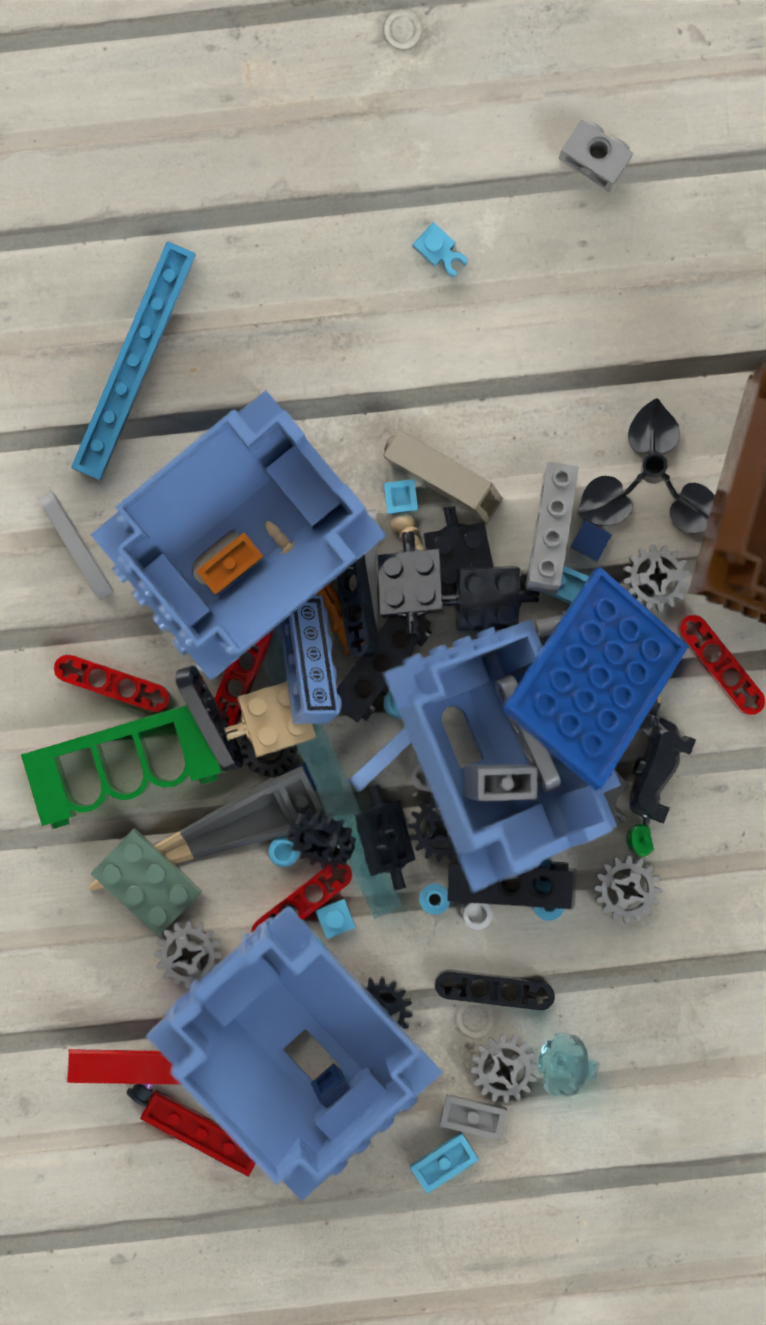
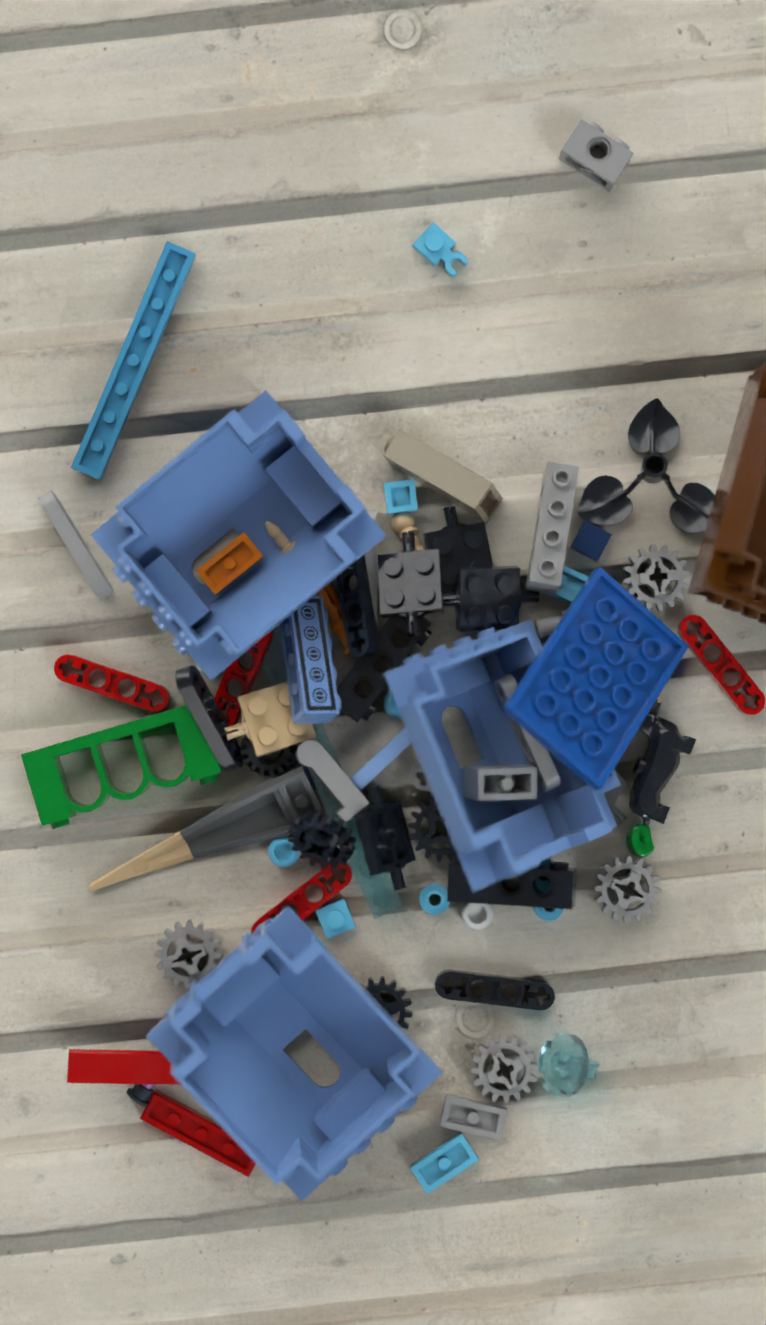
sand green plate [91,828,202,937] -> none
dark blue tile [311,1063,350,1108] -> none
none -> light grey leg [295,740,369,823]

